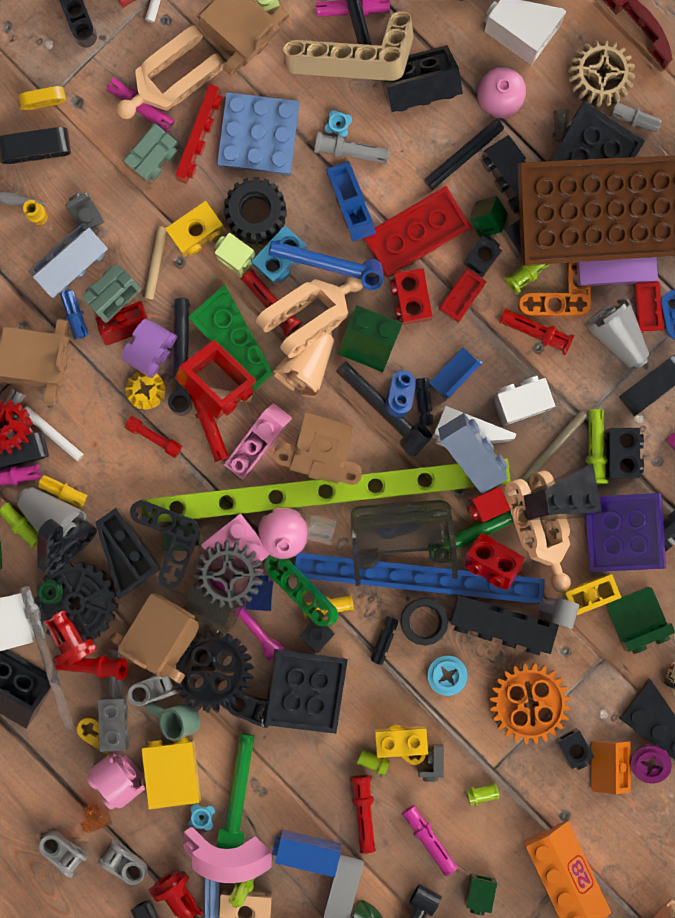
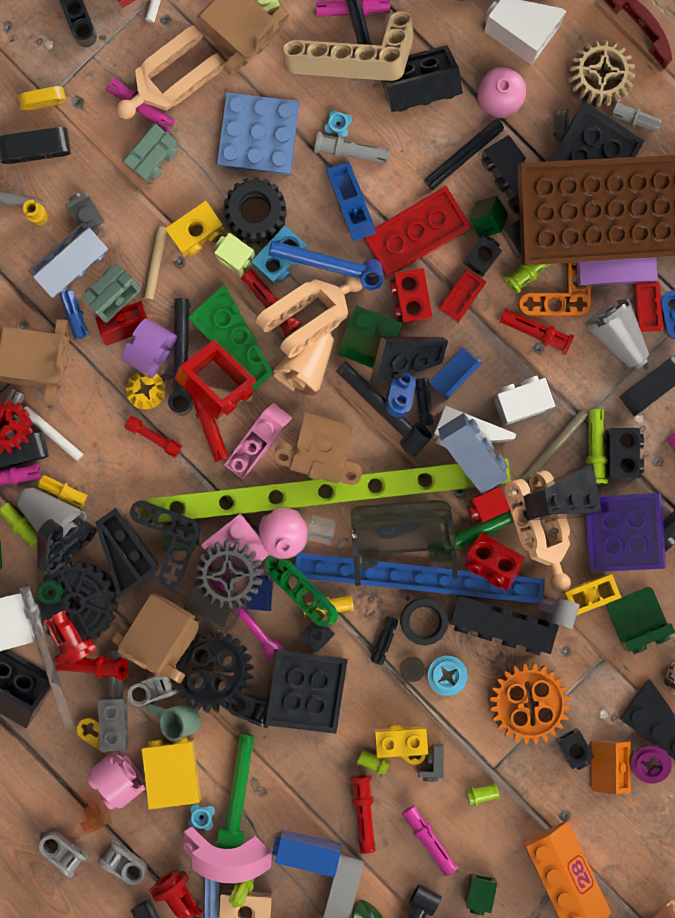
red plate [175,84,223,184] -> none
none -> black wing [370,336,448,386]
none -> clear smoke tile [400,656,425,682]

